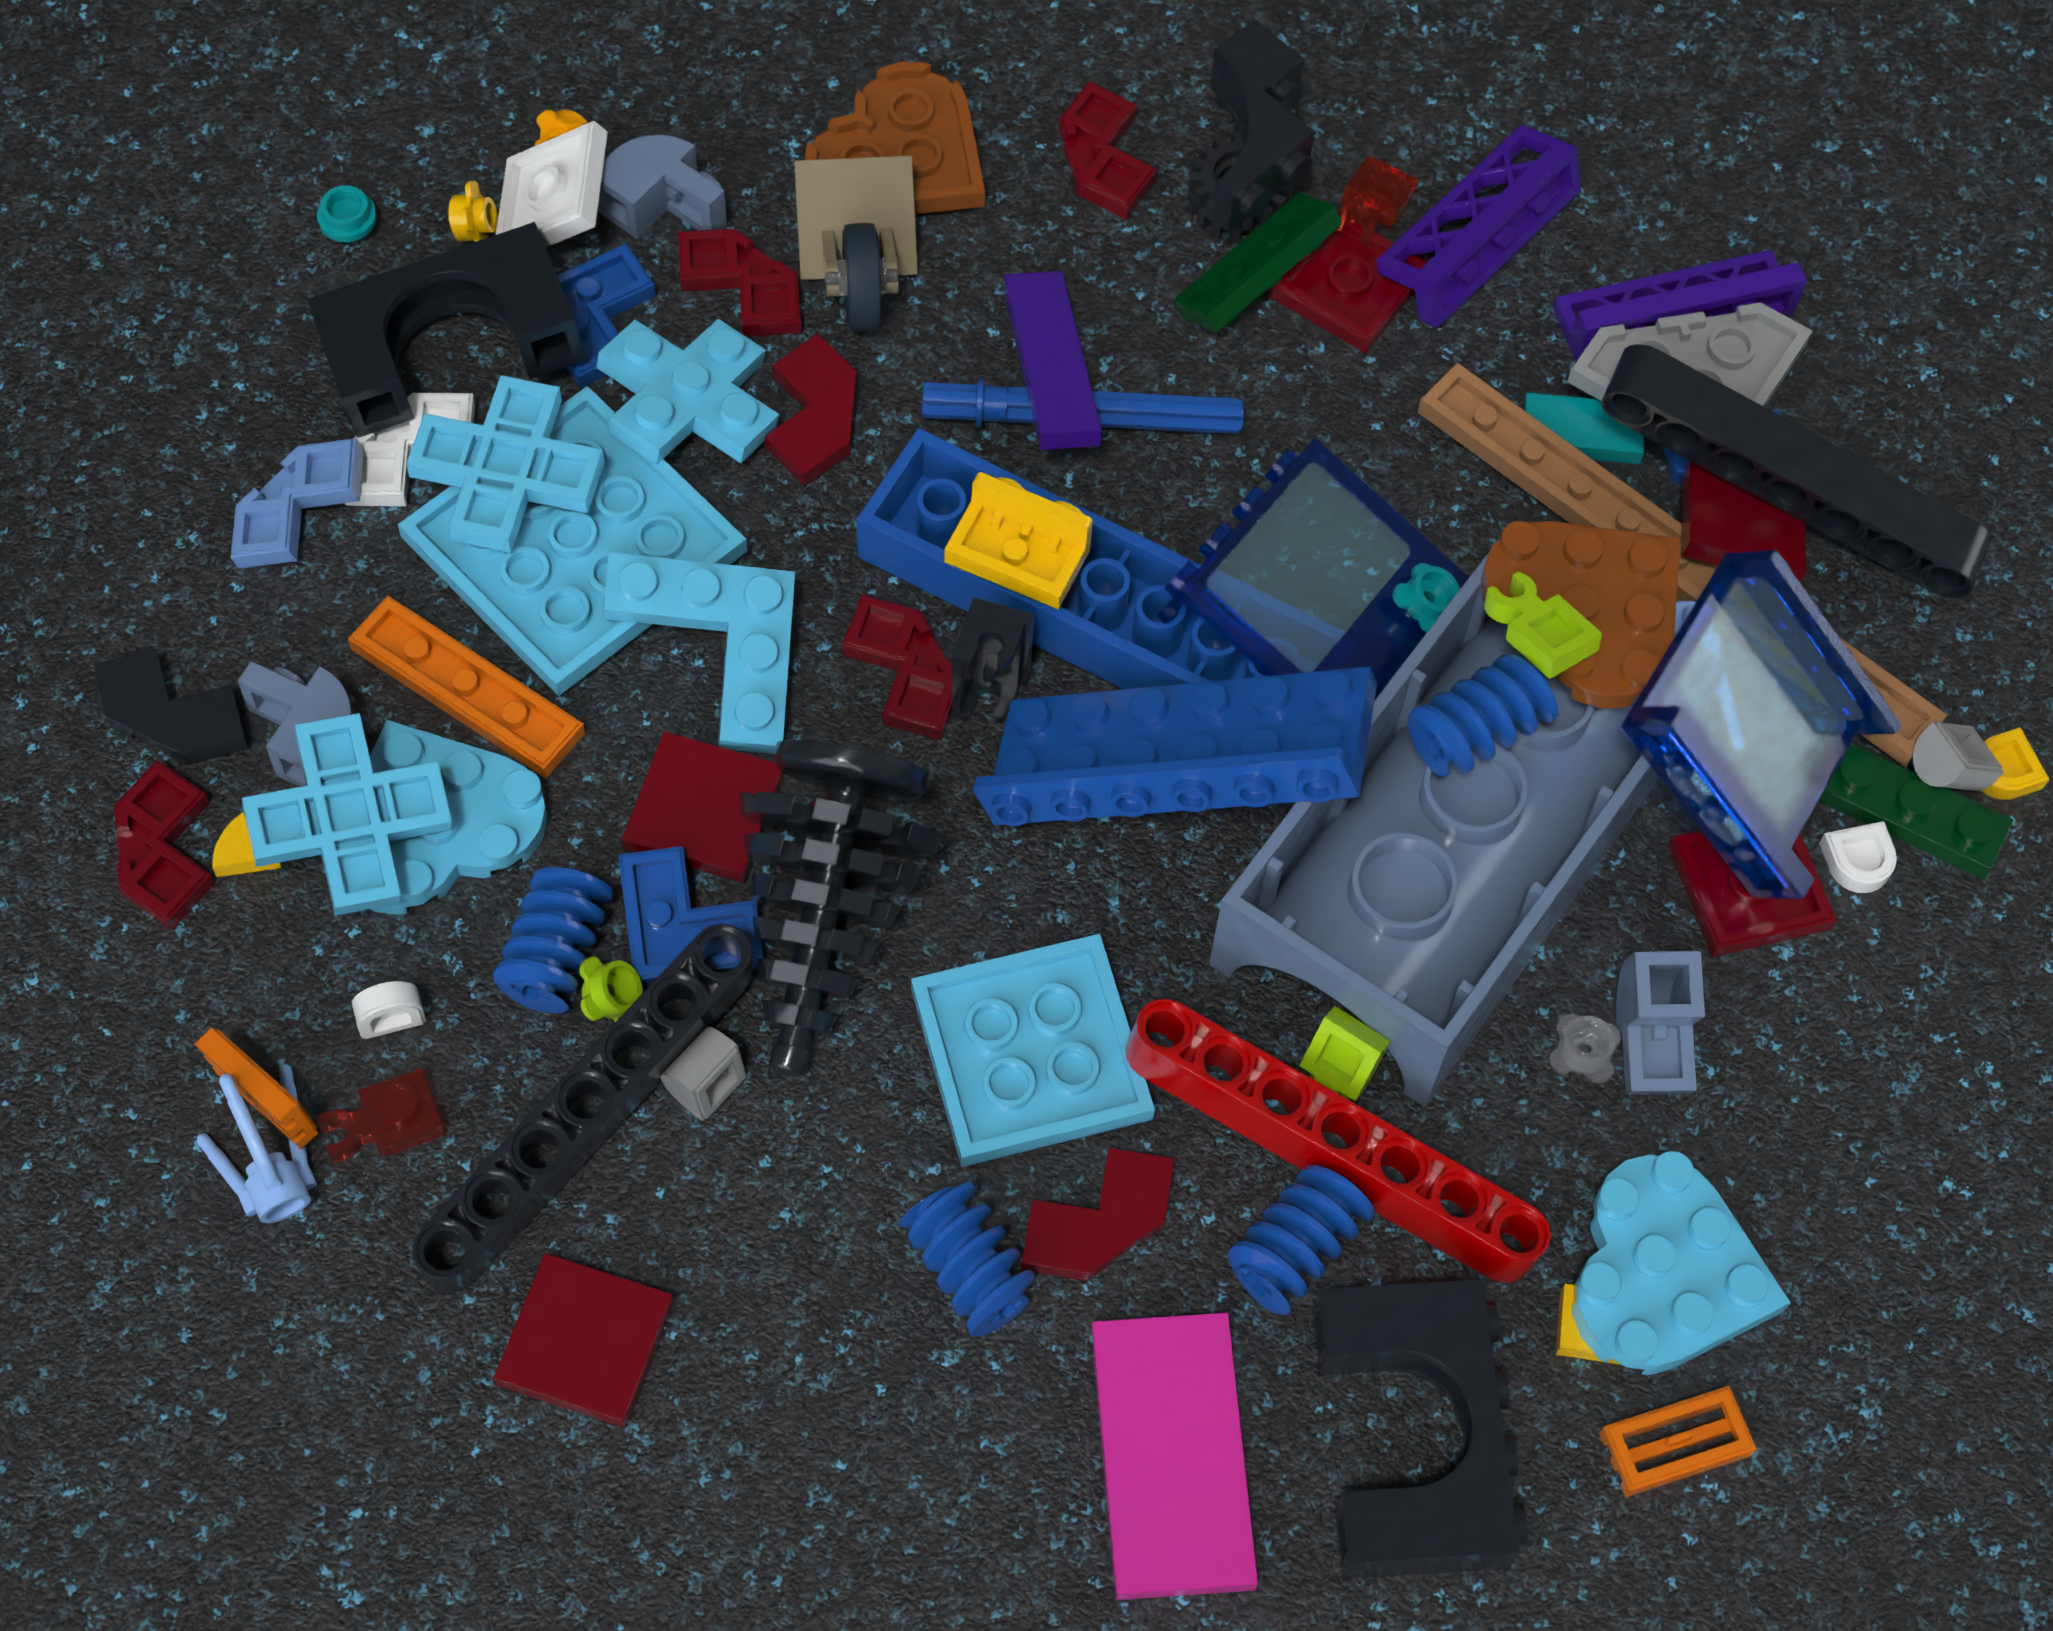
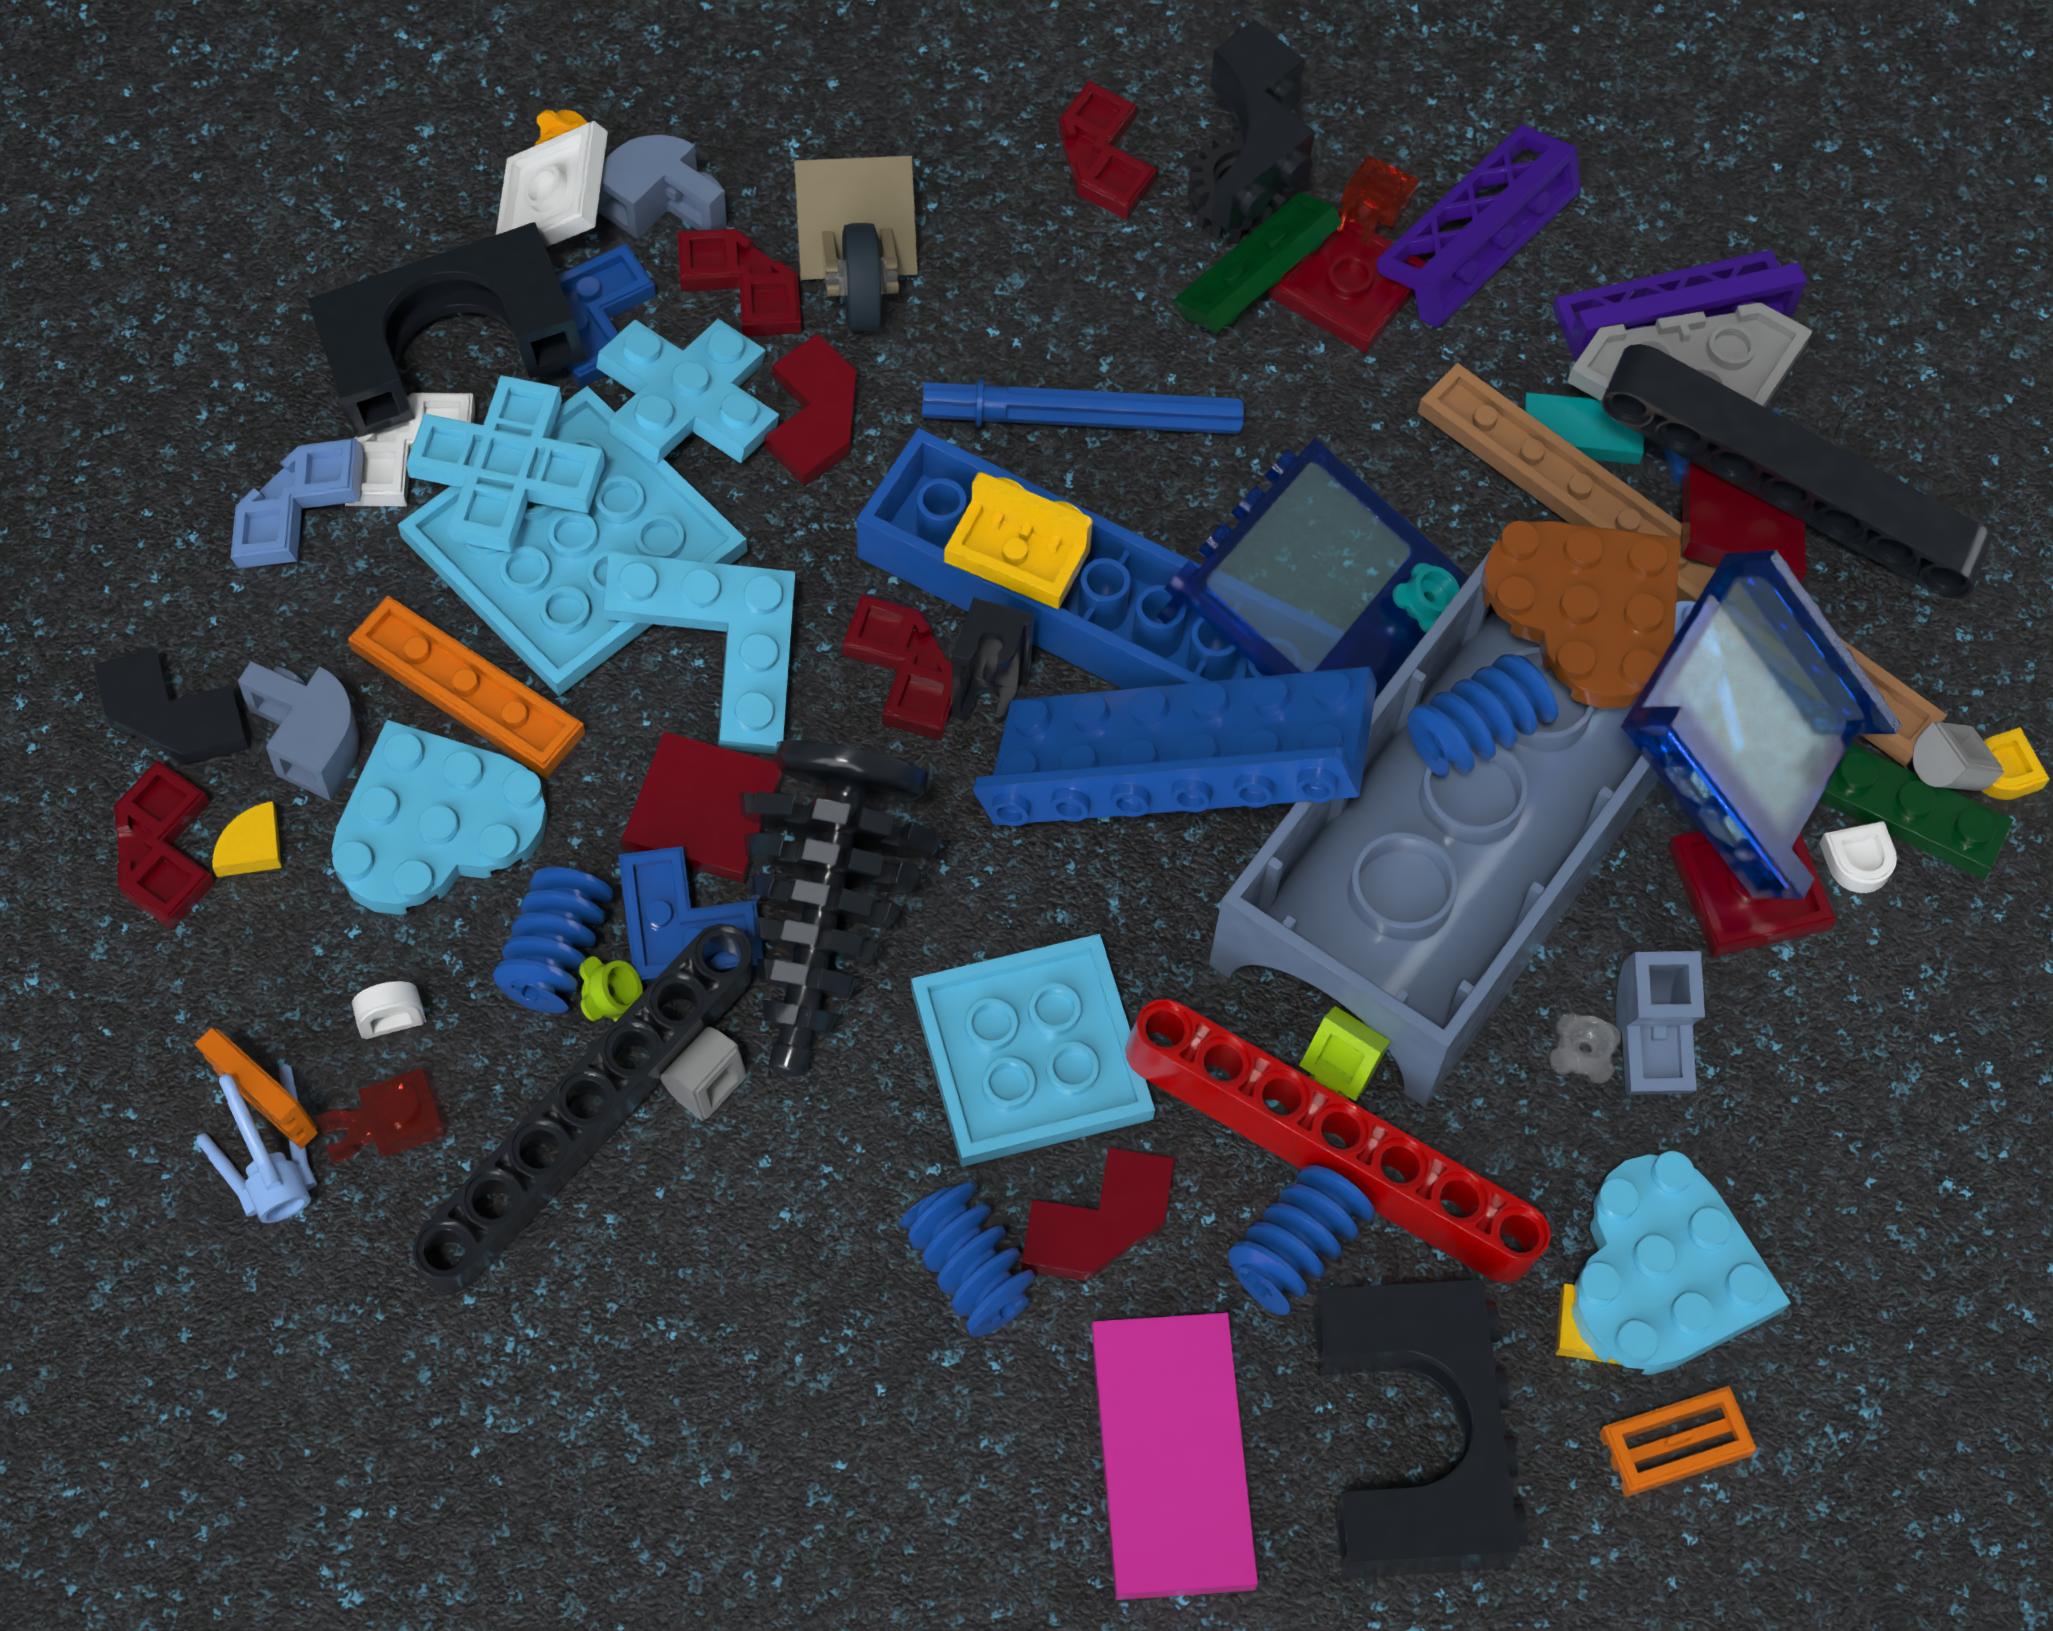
medium azure plate [242,713,452,916] -> none
teal plate [317,185,377,242] -> none
yellow plate [448,181,498,242] -> none
dark red tile [493,1253,674,1428] -> none
dark orange plate [805,61,985,214] -> none
dark purple tile [1003,271,1102,450] -> none
lime plate [1484,572,1602,679] -> none

